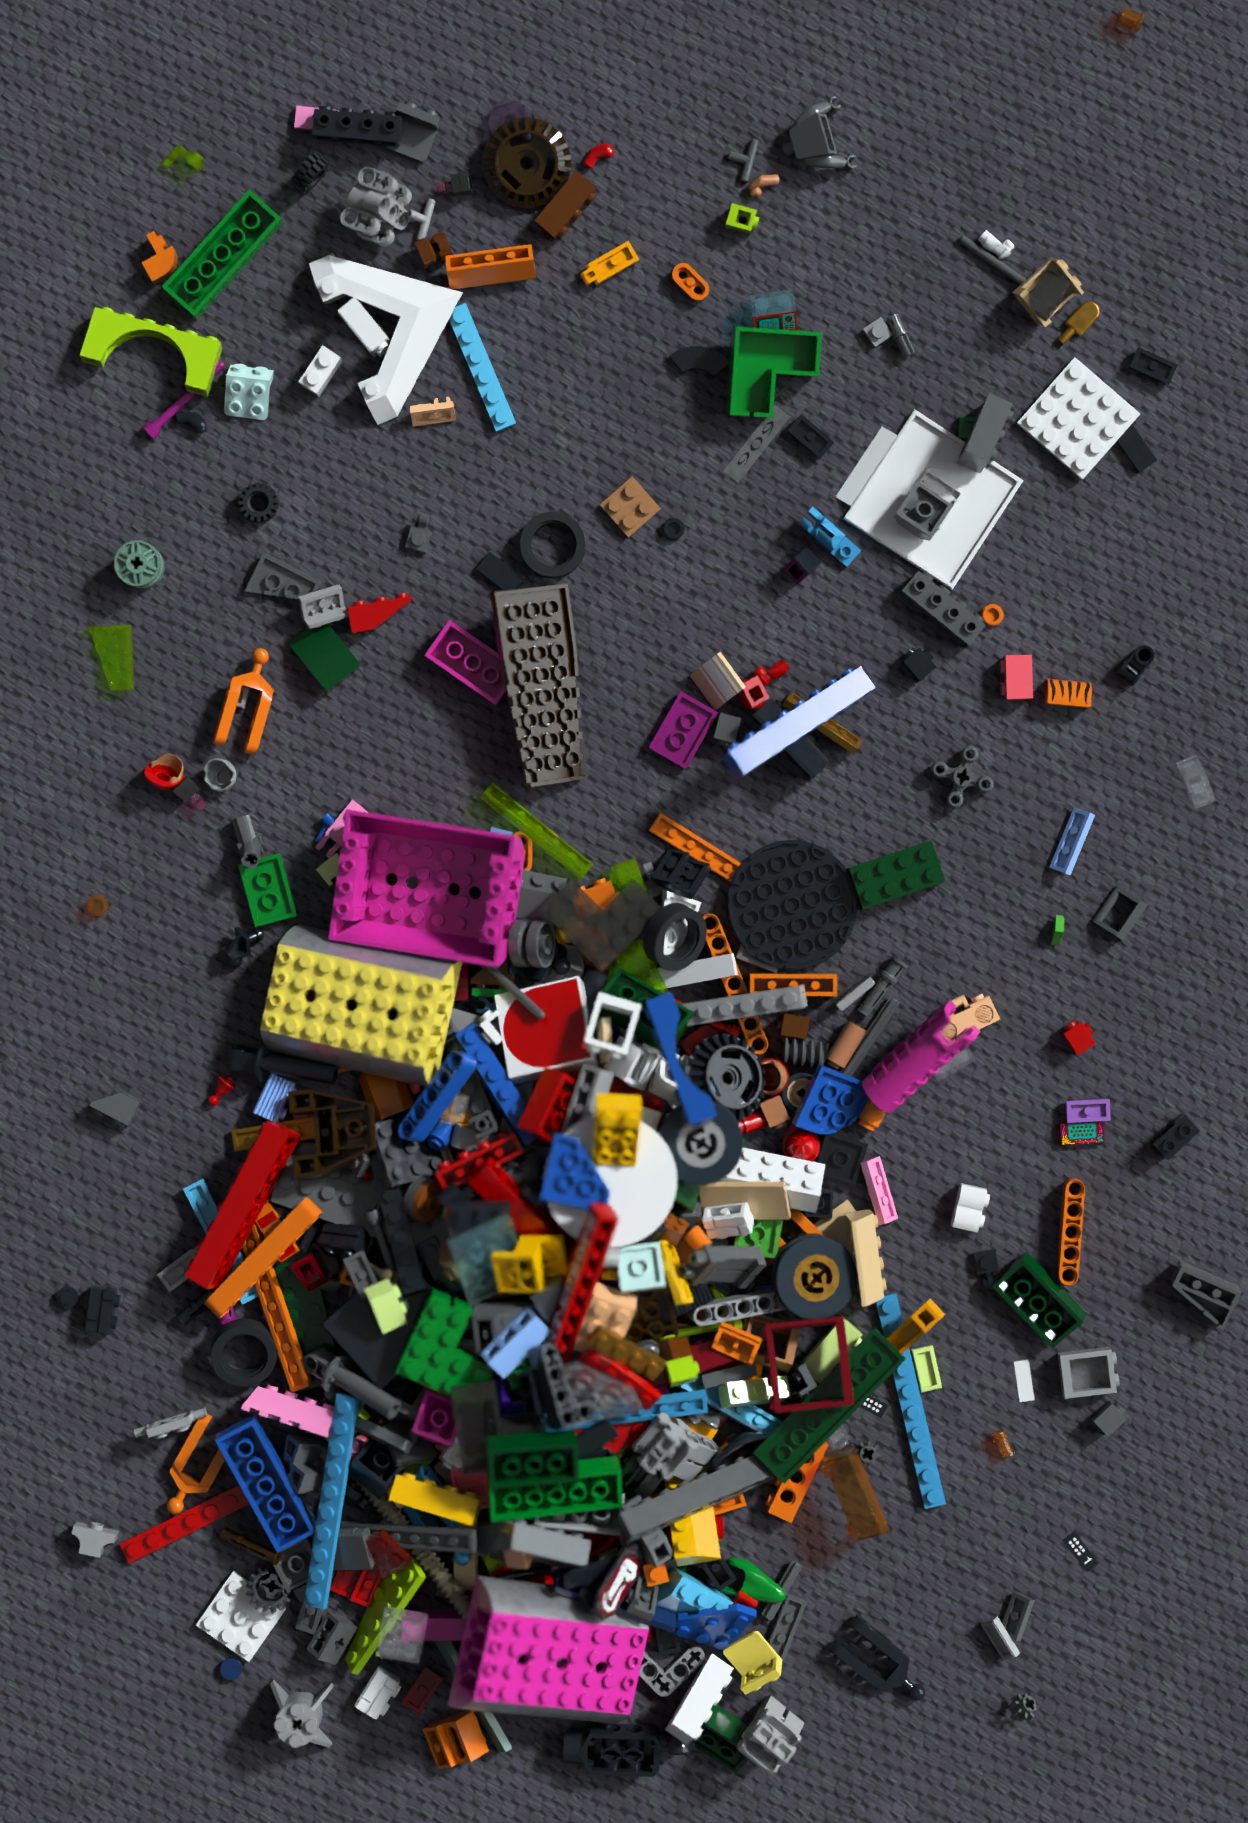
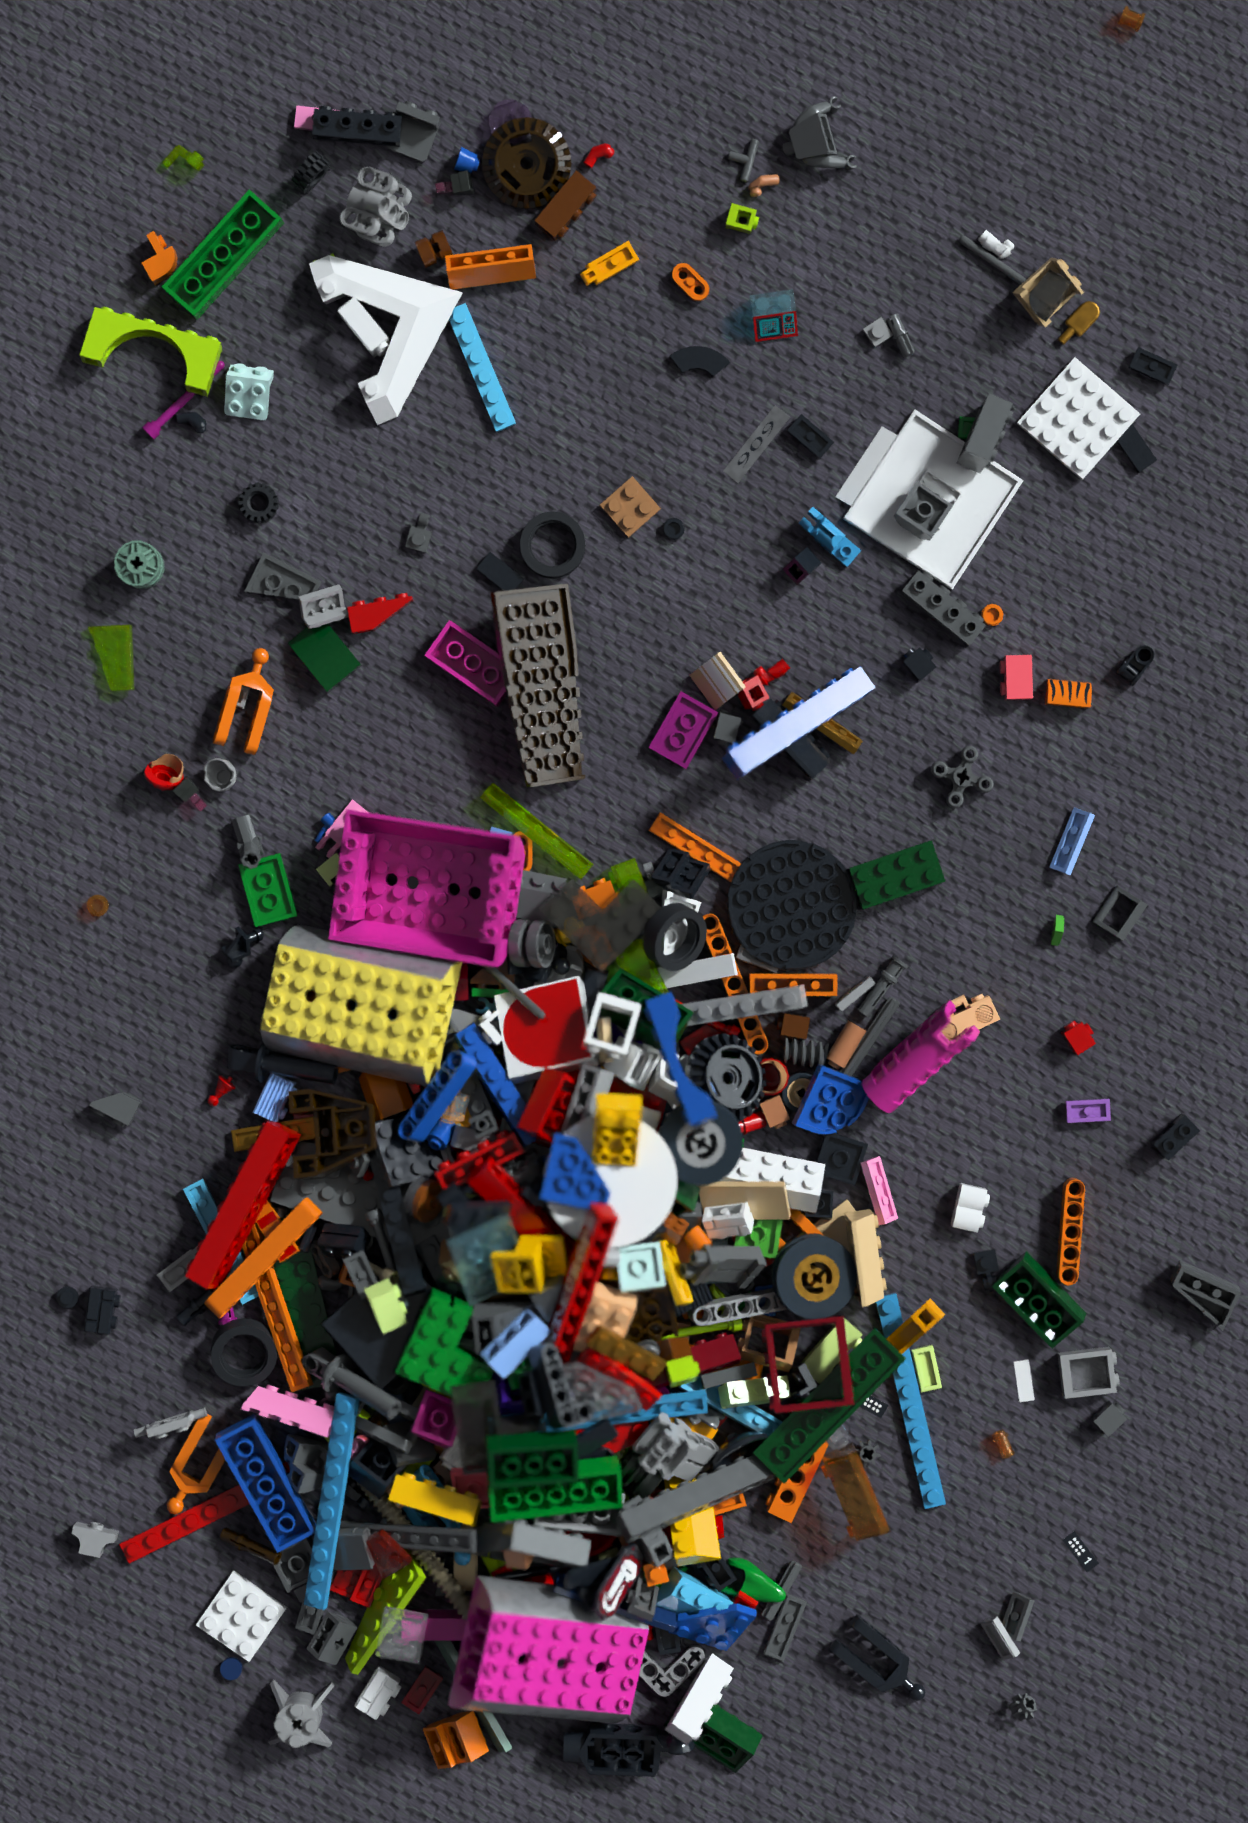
black gear [246,1565,293,1614] -> none
dark red slope [291,1252,328,1292] -> none
white brick [299,345,343,397] -> none
light grey piece [407,198,435,240] -> none
light nougat plate [410,397,456,426] -> none
orange hinge [711,1322,762,1366] -> none
light yellow bracket [723,1631,782,1695] -> none
green piece [726,327,822,418] -> none
light grey connector [736,1695,804,1777] -> none
red piece [783,1125,820,1162] -> none
orange brick [859,1099,886,1131] -> none
clear plate [934,1047,976,1081] -> none
tile [1059,1121,1104,1145] -> none
clear slope [1176,755,1216,809] -> none
none -> blue hat [454,147,480,173]

